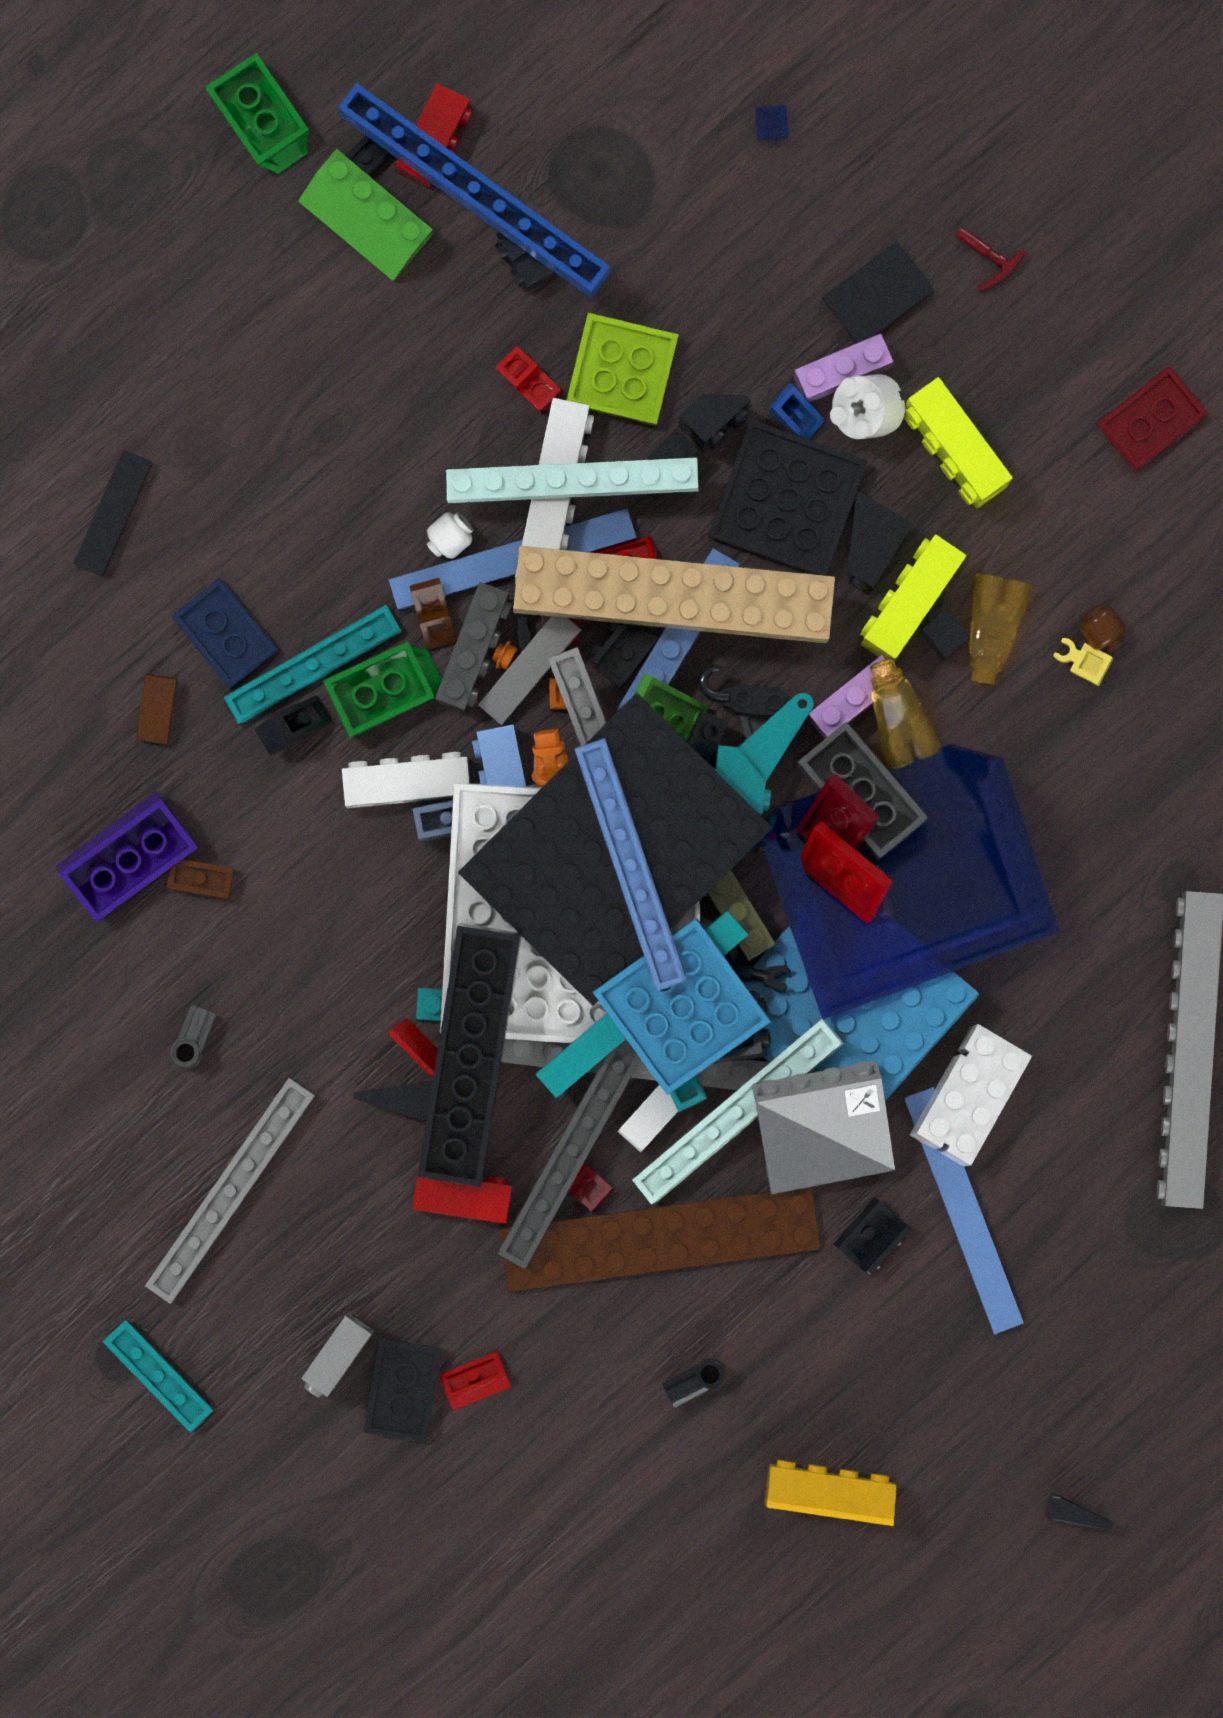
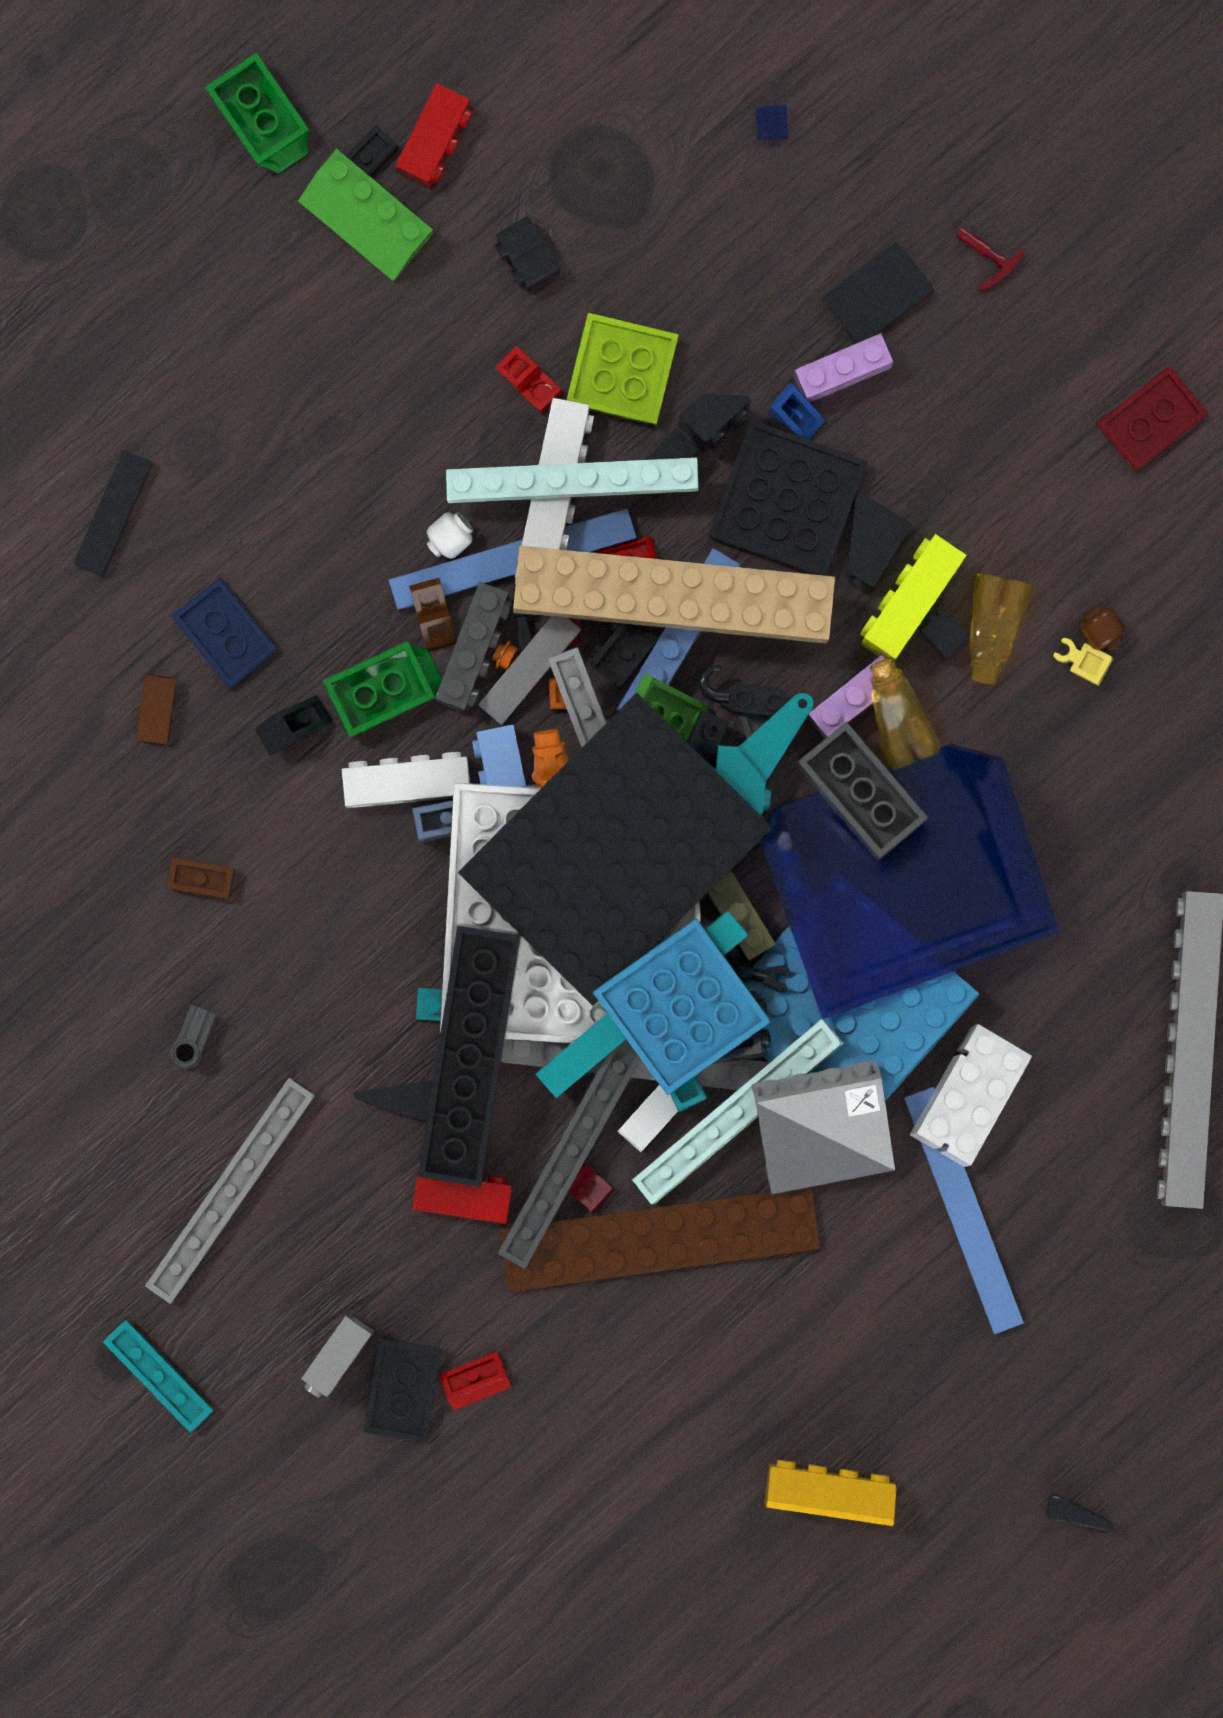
dark purple slope [56,791,198,922] -> none
teal tile [224,605,402,725] -> none
blue brick [338,83,610,299] -> none
red slope [389,1018,438,1077] -> none
medium blue tile [574,738,687,991] -> none
black piece [662,1358,725,1408] -> none
dark red tile [796,773,880,850] -> none
red plate [797,821,893,924] -> none
white brick [830,374,905,439] -> none
black bracket [833,1197,910,1276] -> none
neon yellow brick [904,377,1013,509] -> none

